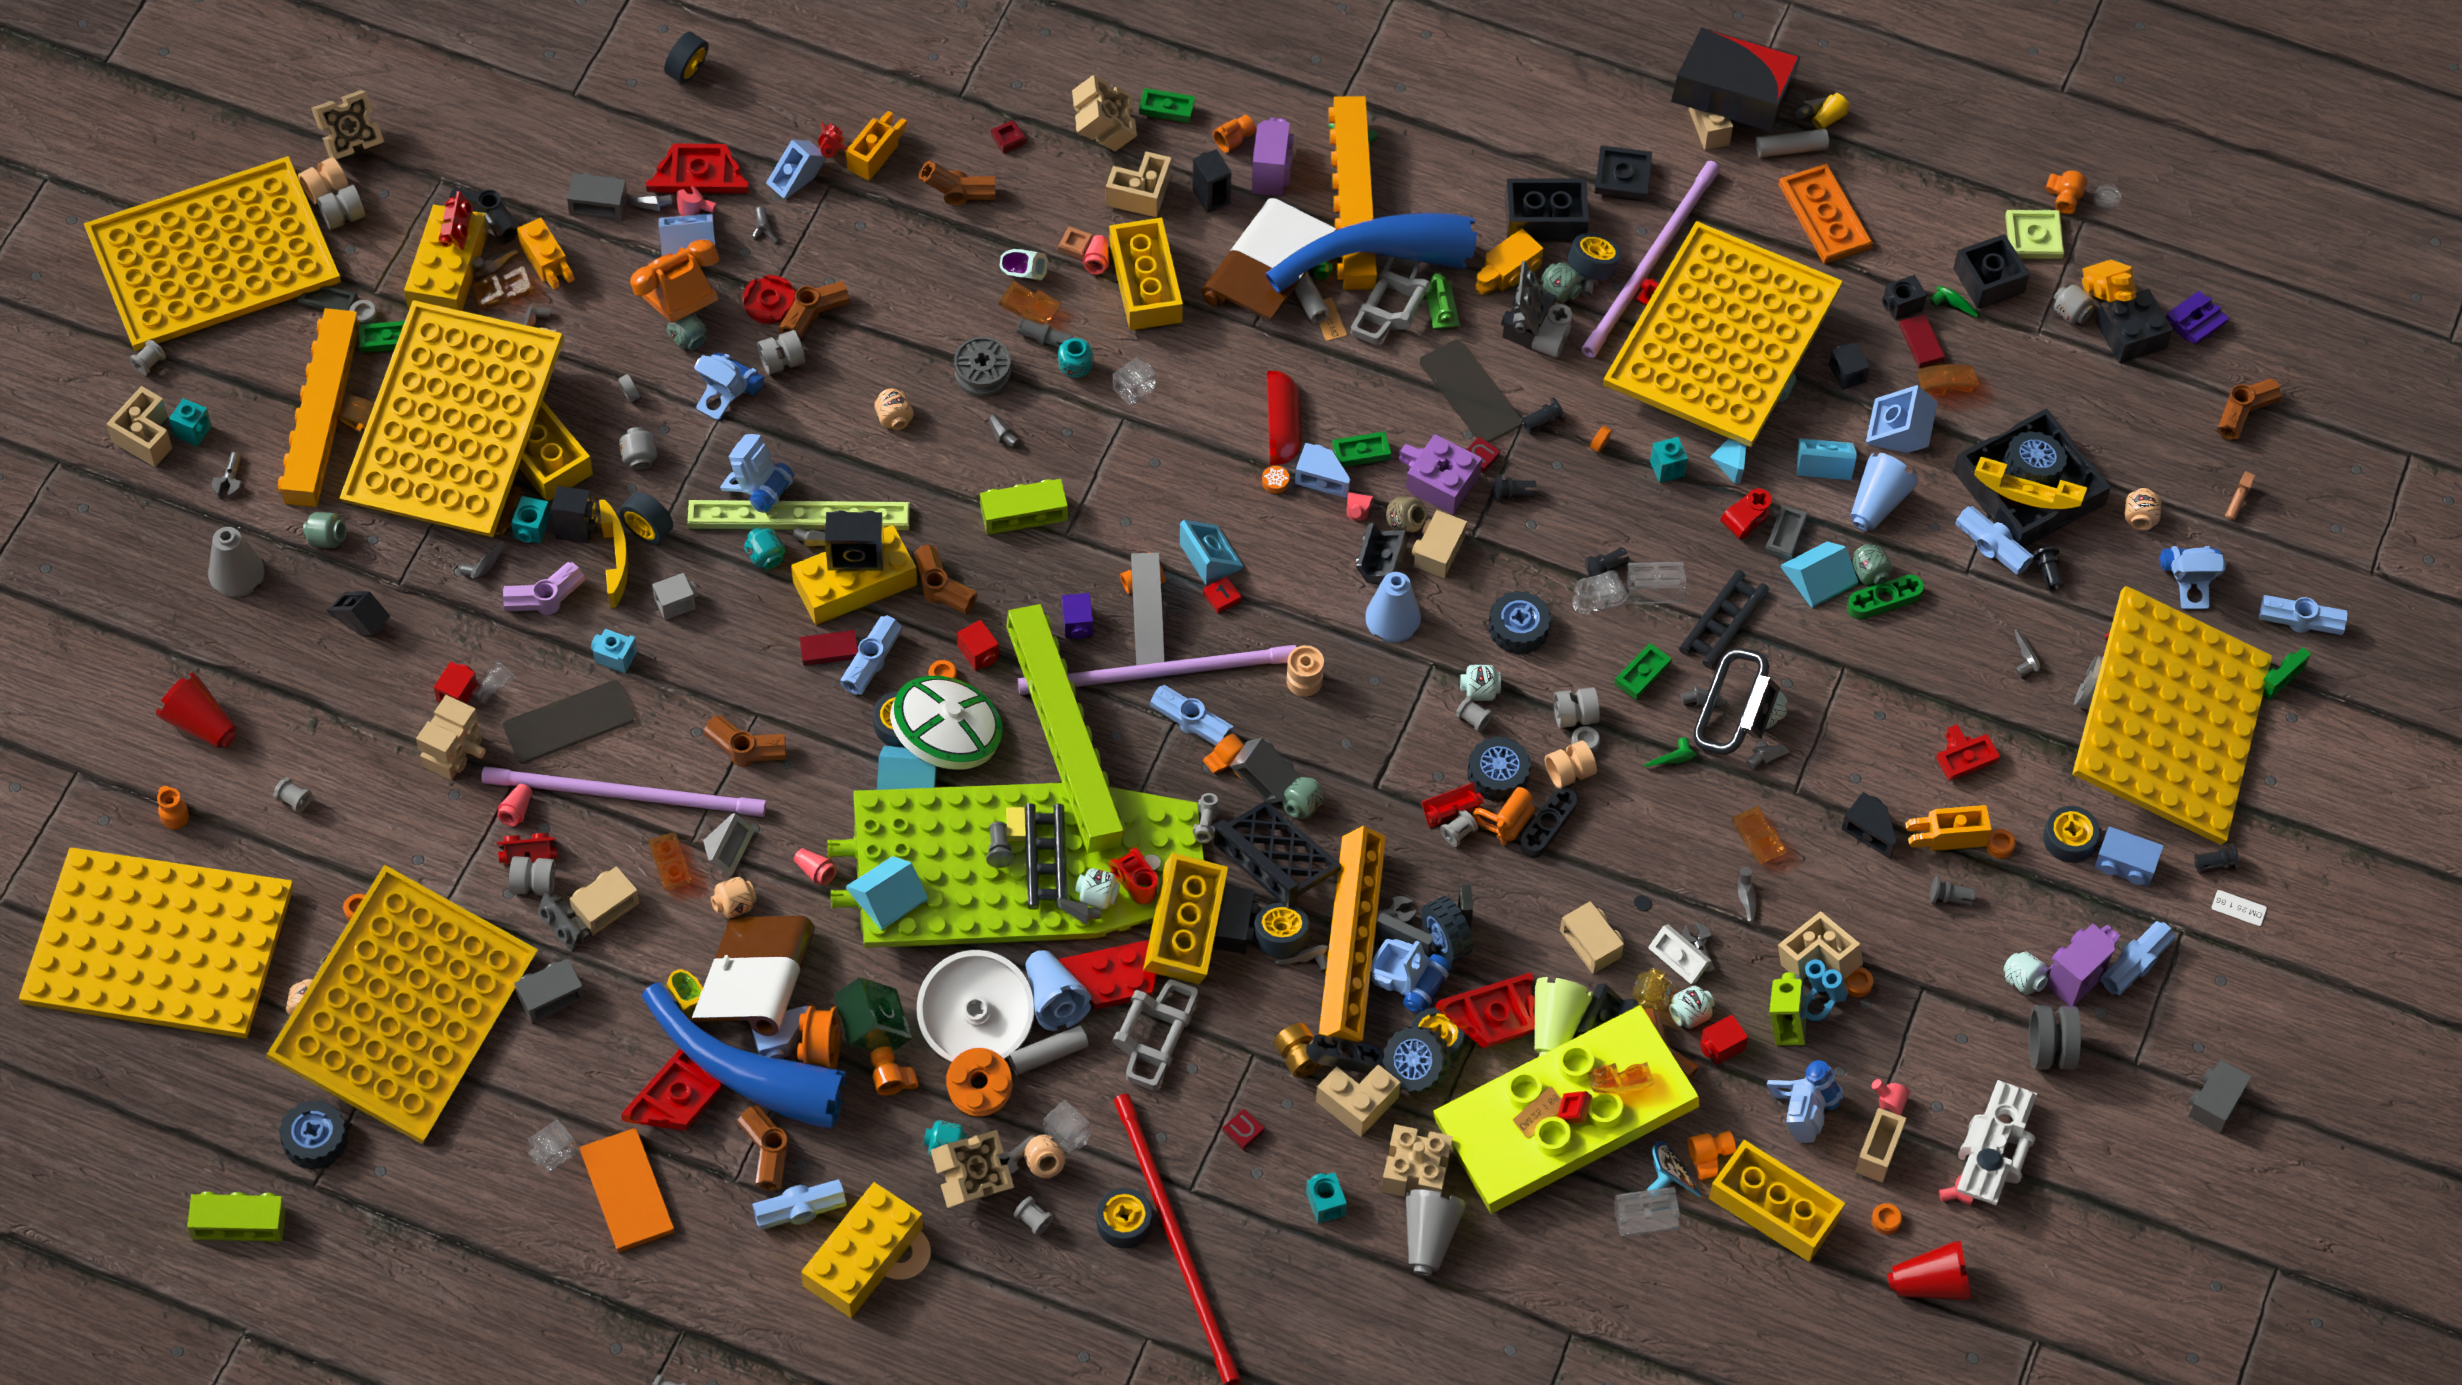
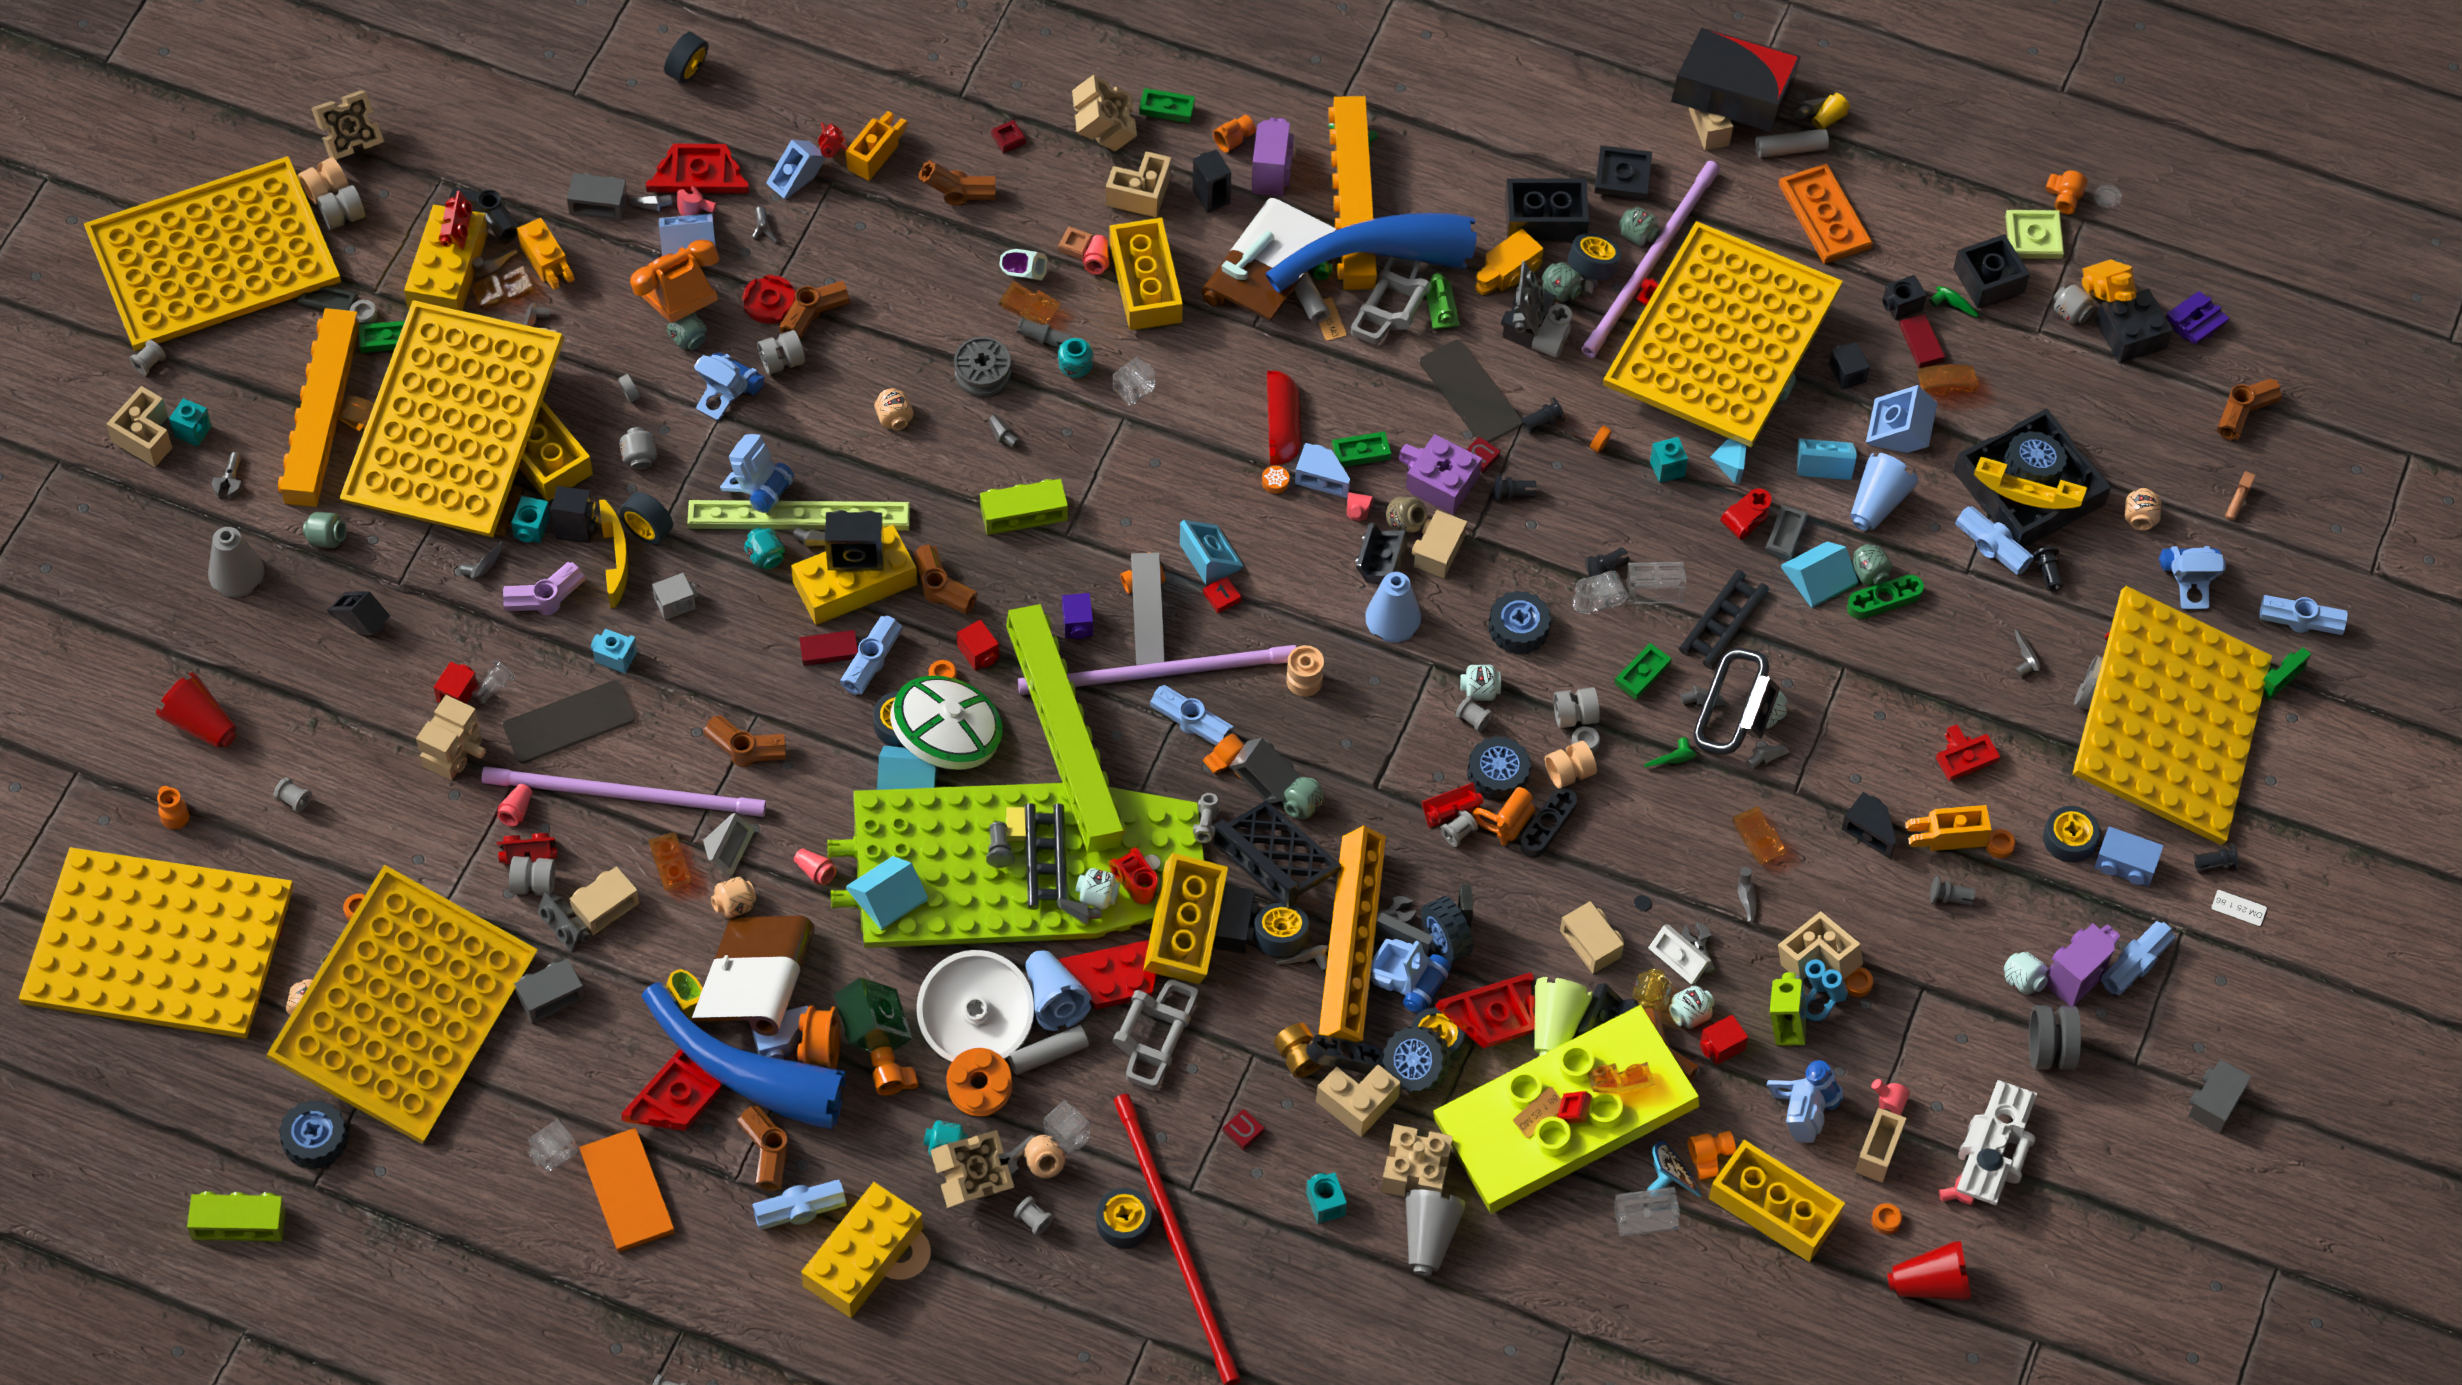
none -> light aqua piece [1222,231,1274,280]
none -> sand green head [1619,207,1660,246]

